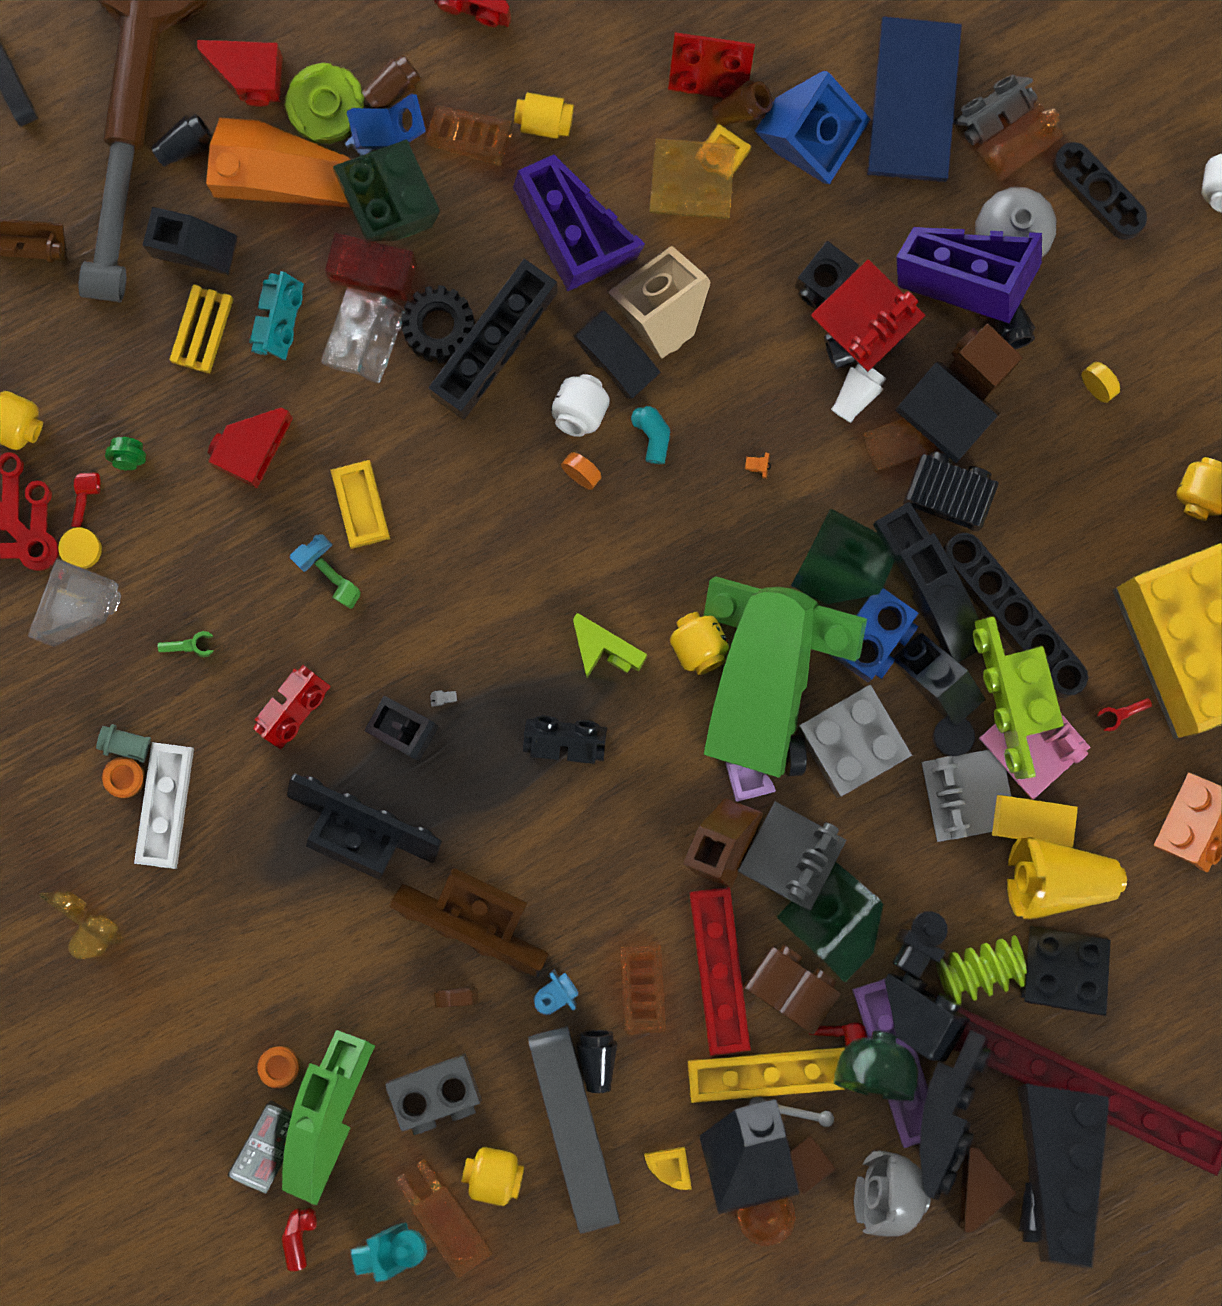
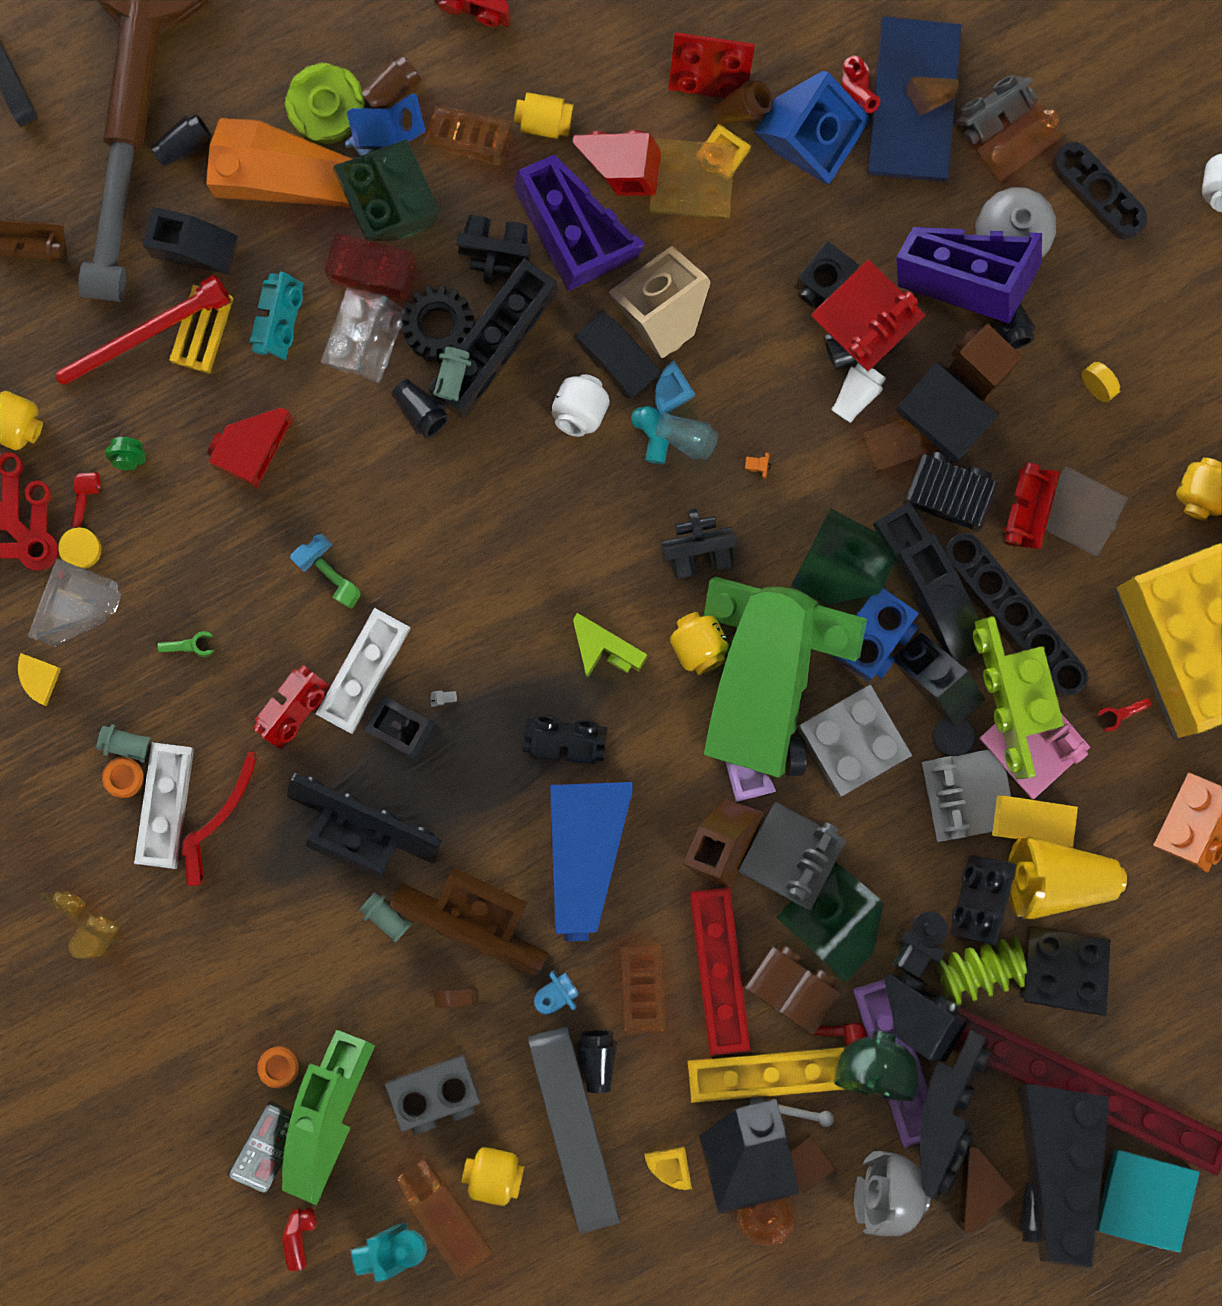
red slope [197,40,282,107] -> none
yellow tile [331,460,390,549] -> none
orange tile [561,452,601,490] -> none
none -> yellow tile [18,653,61,706]
none -> red piece [55,274,231,385]
none -> red piece [182,751,257,886]
none -> white tile [316,608,411,734]
none -> sand green pin [359,892,412,943]
none -> black cone [391,379,449,438]
none -> sand green pin [433,347,472,401]
none -> black hips [456,215,531,285]
none -> blue slope [550,782,633,942]
none -> slope [573,130,662,196]
none -> dark azure tile [655,361,695,417]
none -> clear light blue cone [655,413,718,460]
none -> black hips [660,508,738,579]
none -> red arm [842,56,880,113]
none -> clear orange slope [906,77,960,115]
none -> black hinge [950,855,1017,945]
none -> red hinge [1003,462,1060,550]
none -> clear piece [1046,466,1128,557]
none -> teal slope [1096,1149,1200,1253]

